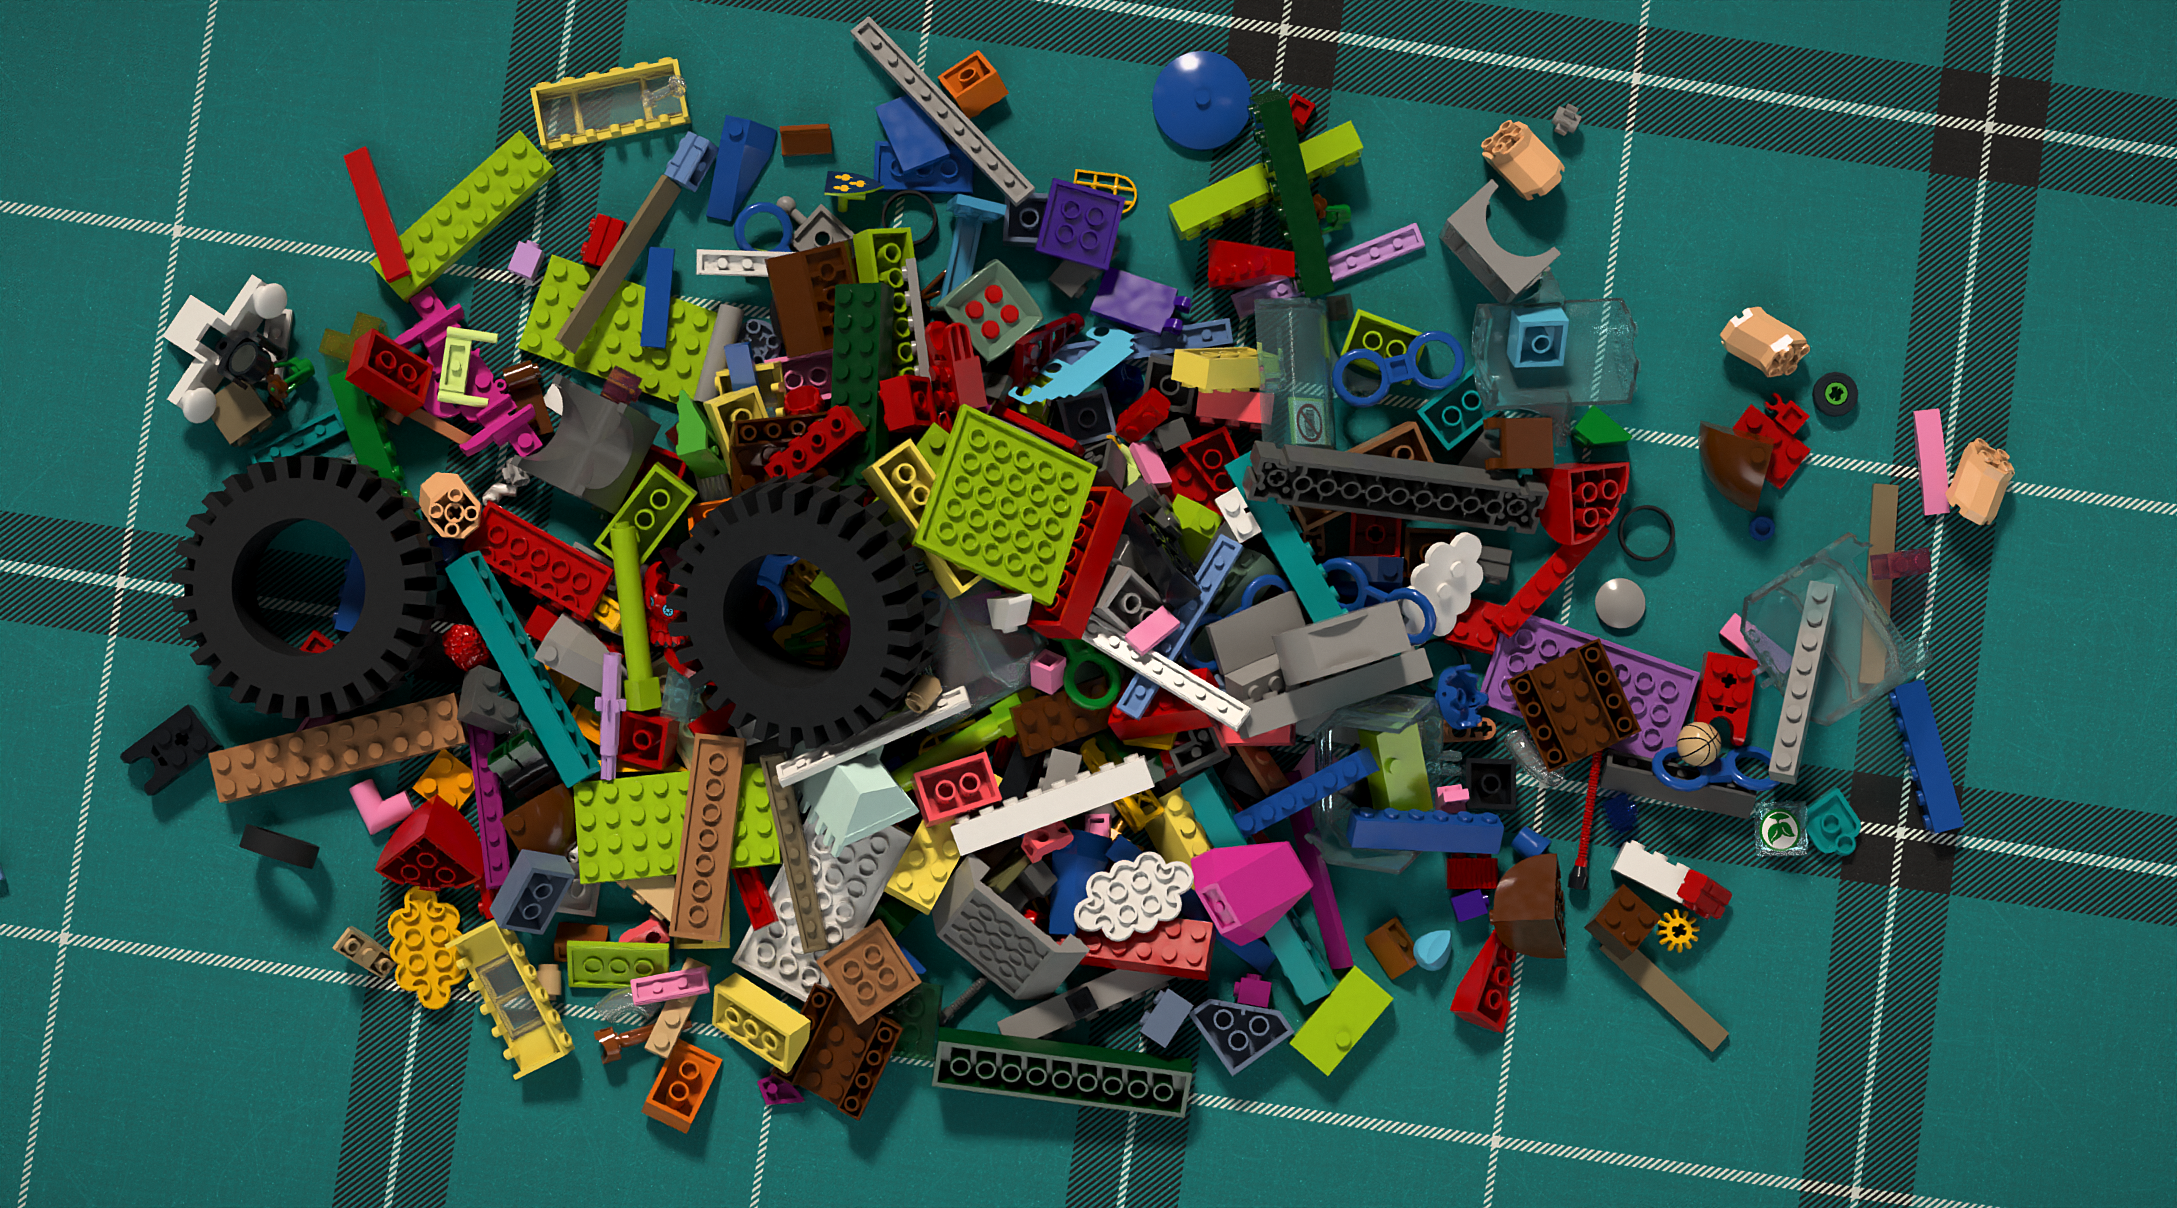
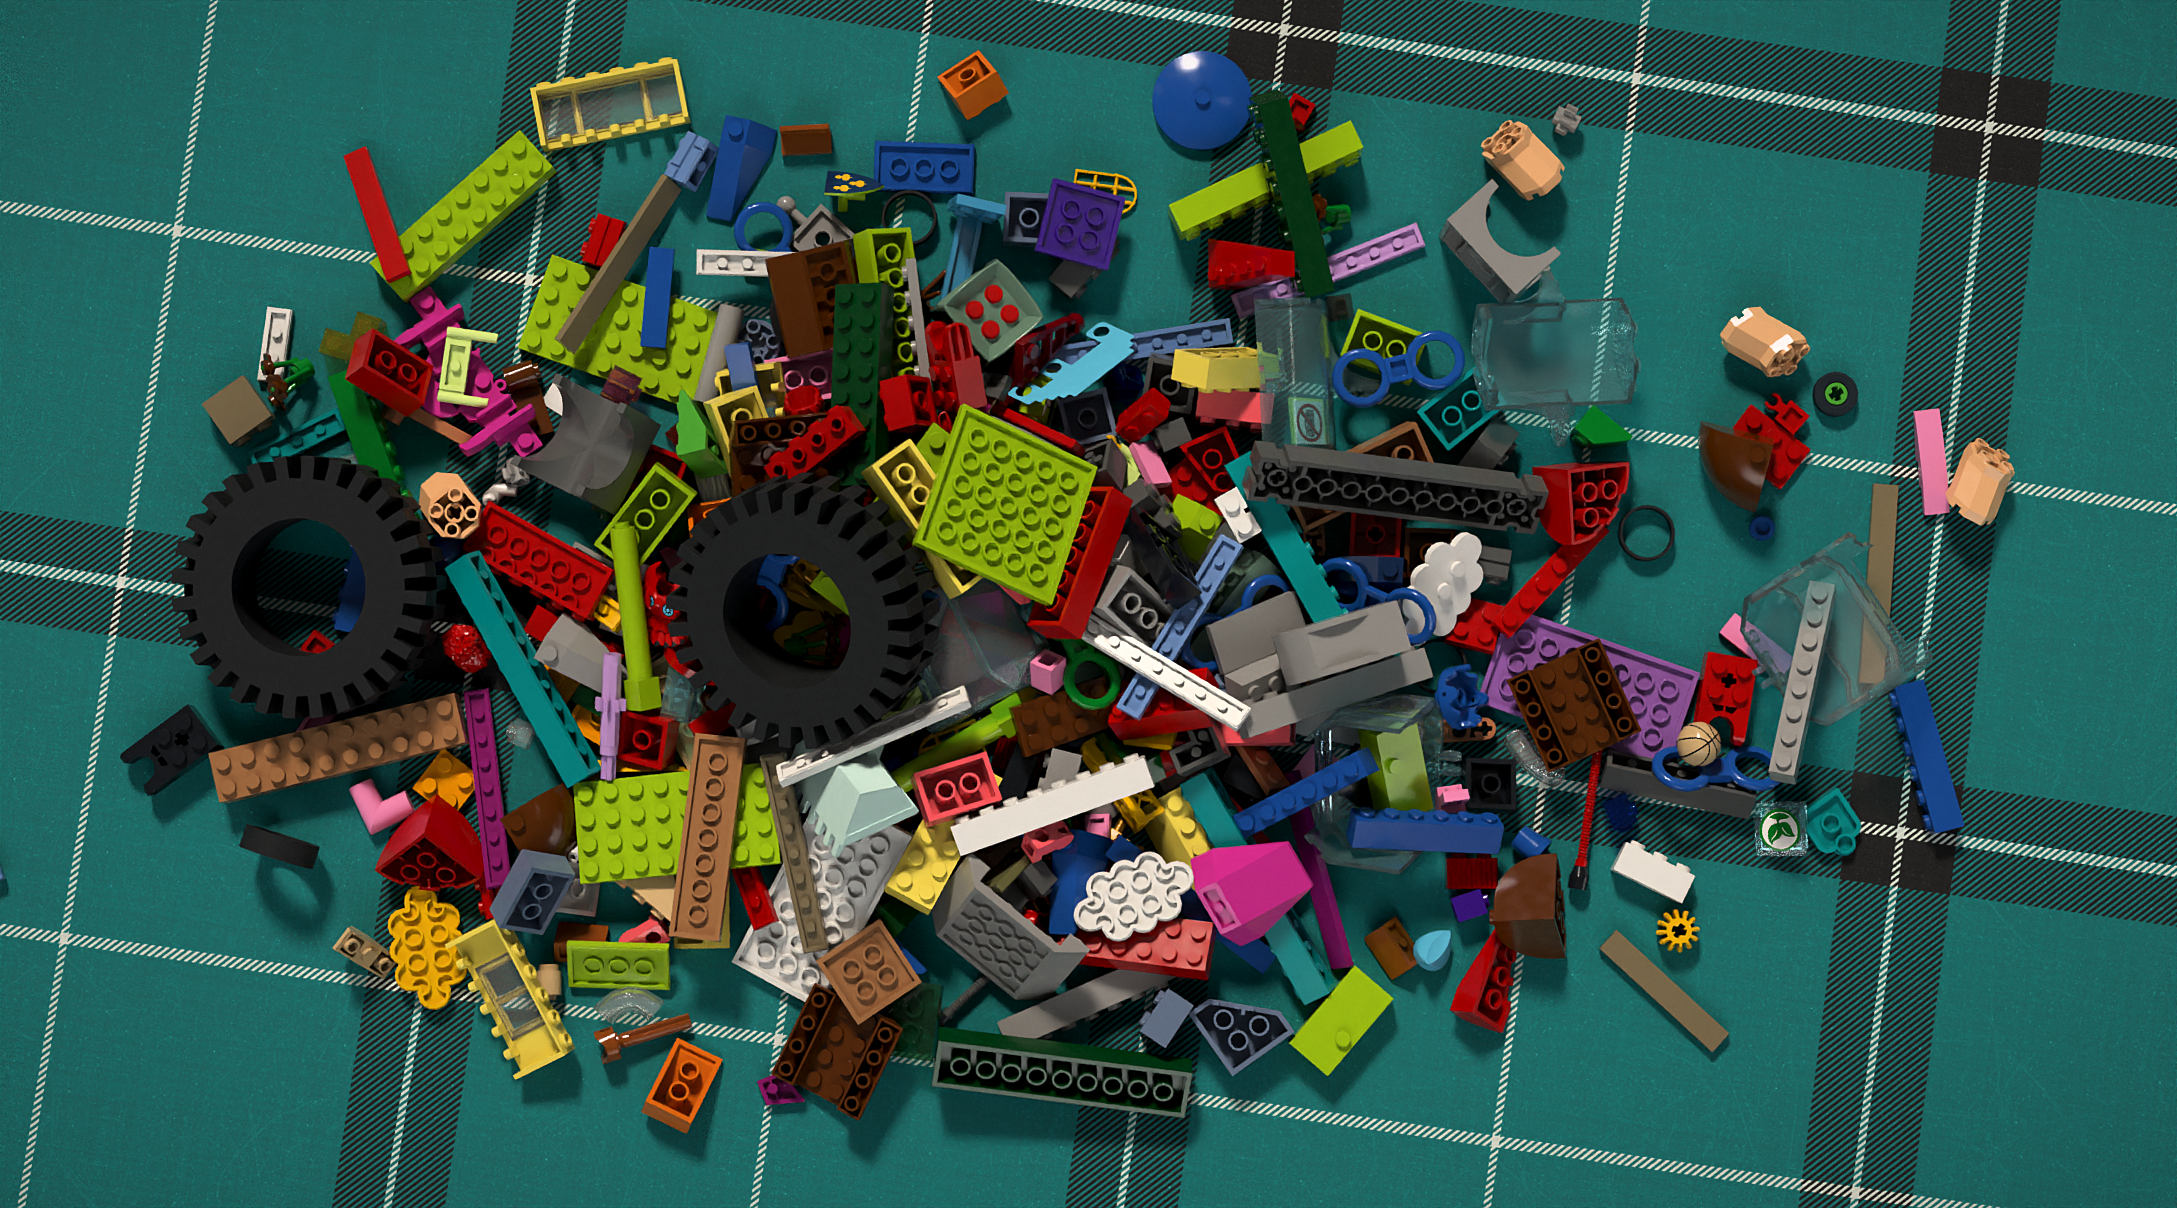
white piece [163,275,288,423] -> none
dark grey brick [457,665,519,735] -> none
hips [487,729,561,801] -> none
lavender brick [508,240,546,282] -> none
bright pink tile [630,966,710,1006] -> none
clear bar [640,75,687,109] -> none
tan plate [644,957,711,1060] -> none
light yellow slope [712,972,810,1074] -> none
light grey plate [850,16,1035,207] -> none
blue tile [875,94,950,175] -> none
tan brick [905,675,942,713] -> none
white slope [986,593,1032,633] -> none
black plate [1065,986,1099,1020] -> none
dark purple tile [1090,267,1192,337] -> none
bright pink tile [1125,605,1180,656] -> none
magenta brick [1233,973,1271,1008] -> none
reddish brown flag [1483,417,1554,470] -> none
medium azure brick [1506,307,1569,368] -> none
reddish brown brick [1584,884,1661,961] -> none
light grey dish [1595,578,1645,628] -> none
red brick [1676,869,1732,920] -> none
clear pink brick [1870,547,1932,580] -> none

